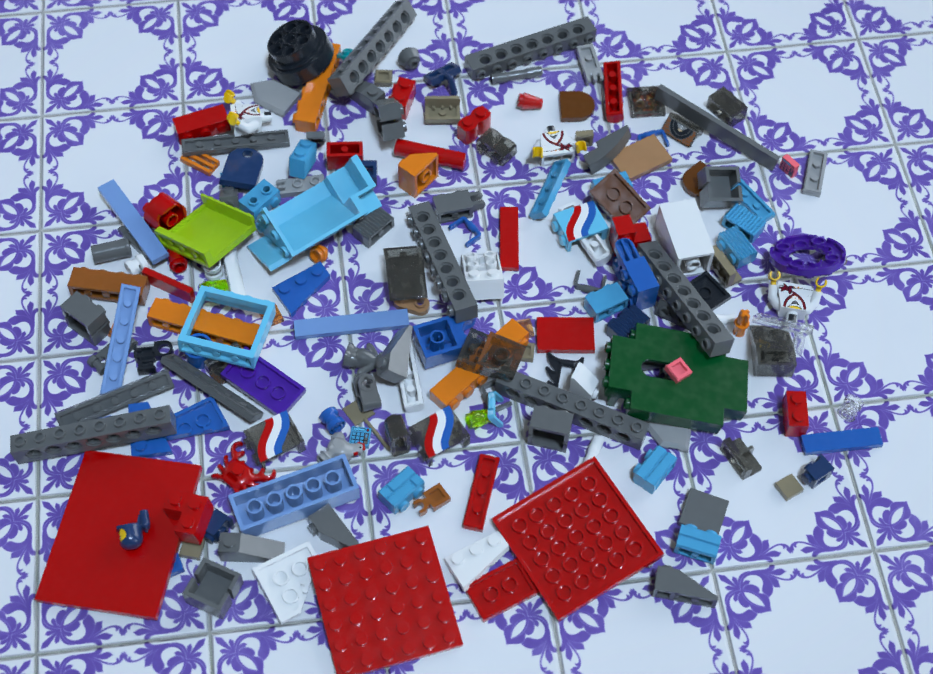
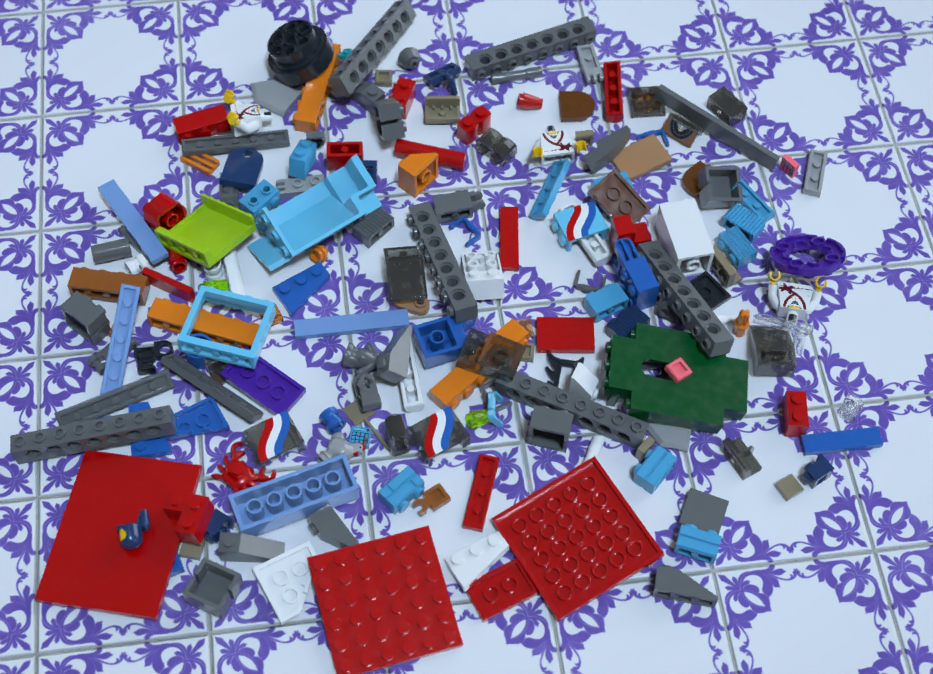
none -> dark tan tile [635,435,655,461]

